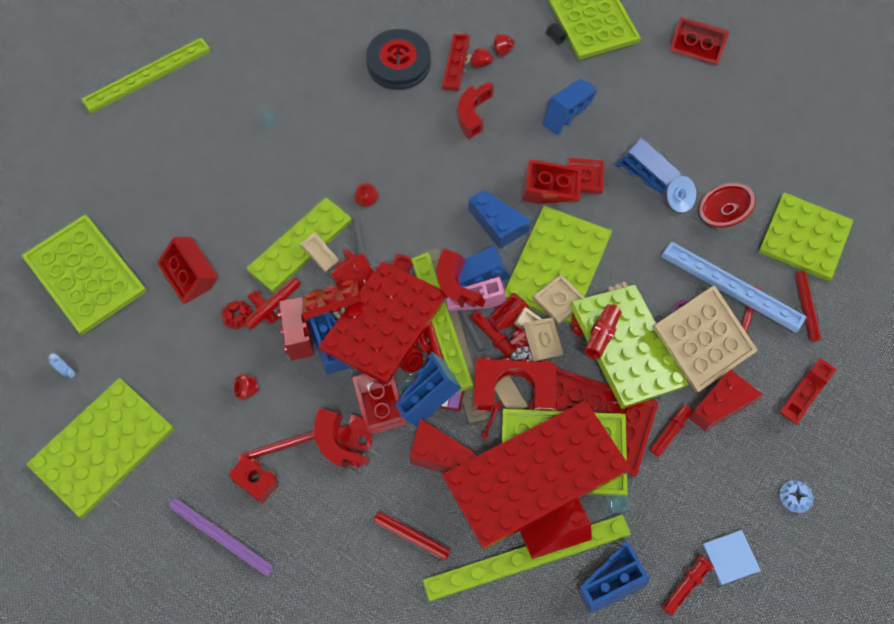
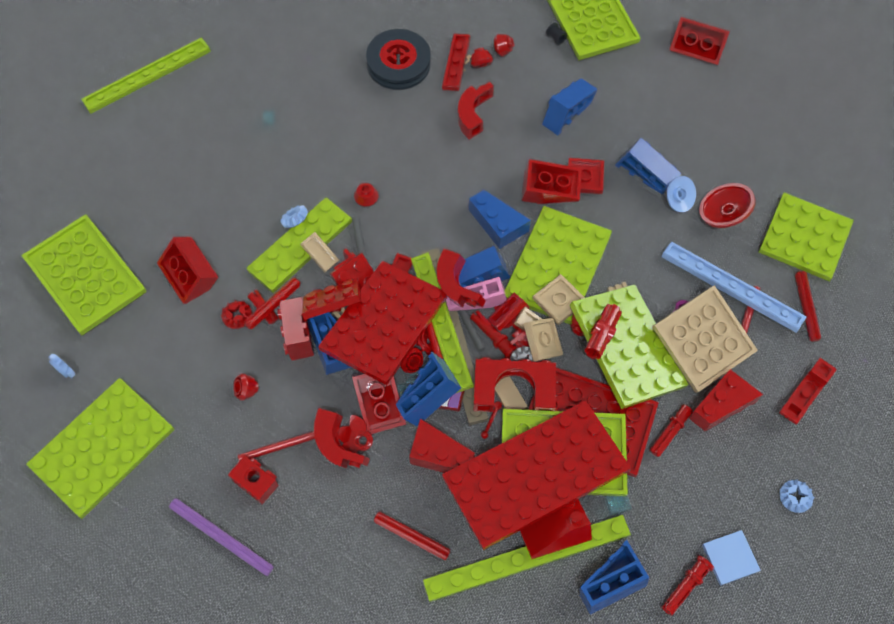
none -> light blue gear [280,205,308,228]

